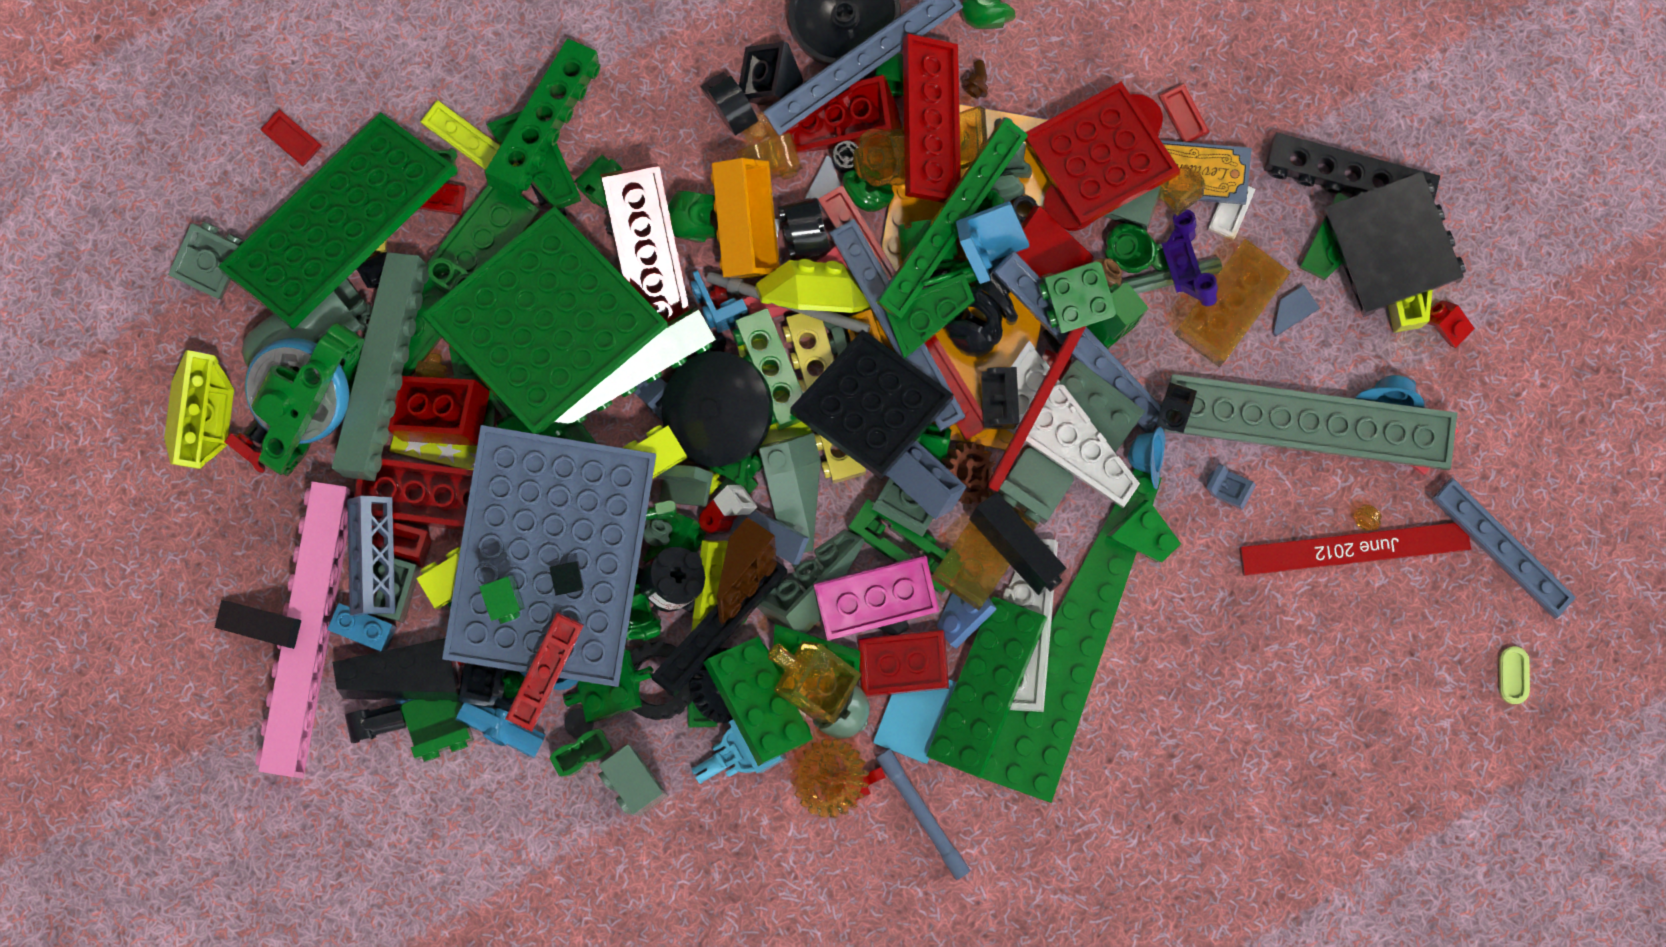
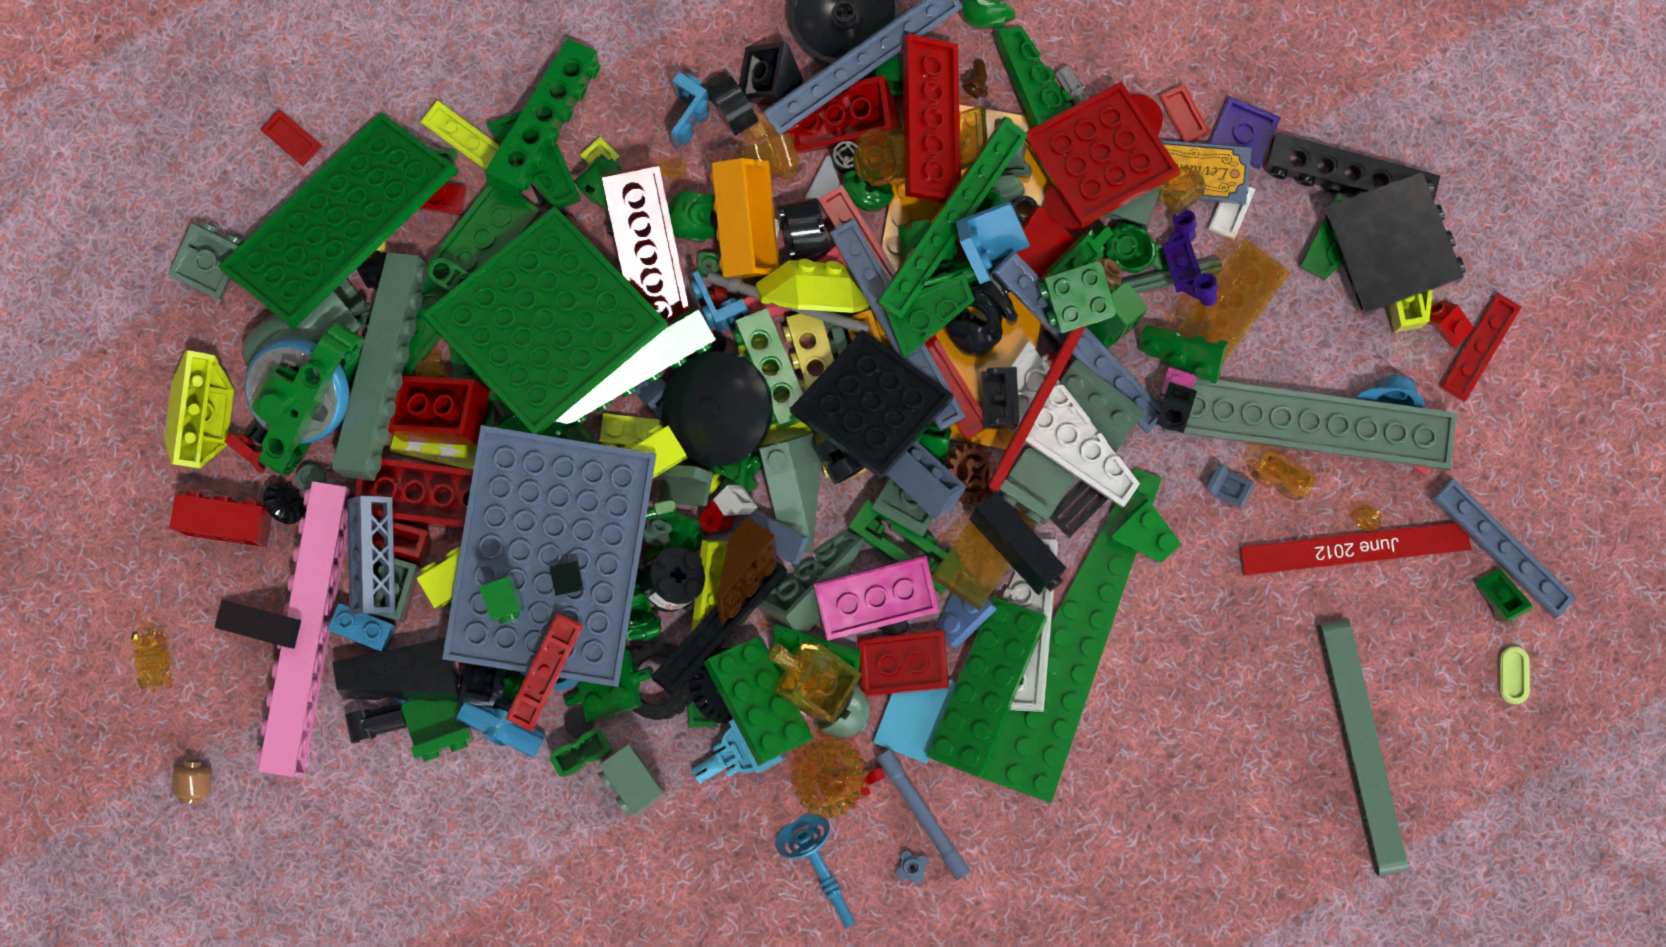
dark azure piece [1128,427,1166,489] -> none
sand blue tile [1273,285,1320,337] -> none
none -> clear yellow pin [131,628,173,691]
none -> red brick [169,491,272,547]
none -> medium nougat head [172,759,212,804]
none -> black gear [263,480,306,524]
none -> sand green plate [295,463,325,491]
none -> neon yellow tile [580,136,620,165]
none -> neon yellow plate [600,413,660,448]
none -> clear yellow slope [658,157,688,179]
none -> dark azure bracket [670,72,710,149]
none -> green plate [695,251,722,278]
none -> dark azure dish [775,814,855,929]
none -> black wheel [814,440,865,485]
none -> sand blue plate [896,851,929,884]
none -> green wing [994,26,1073,128]
none -> green hinge [1045,224,1114,274]
none -> black tile [1049,483,1108,538]
none -> light grey axle [1055,66,1089,106]
none -> green wing [1138,325,1229,384]
none -> dark pink plate [1160,367,1196,397]
none -> dark purple tile [1209,96,1281,169]
none -> clear yellow brick [1251,451,1316,501]
none -> sand green beam [1318,618,1408,877]
none -> red tile [1440,292,1521,402]
none -> green slope [1475,568,1533,622]

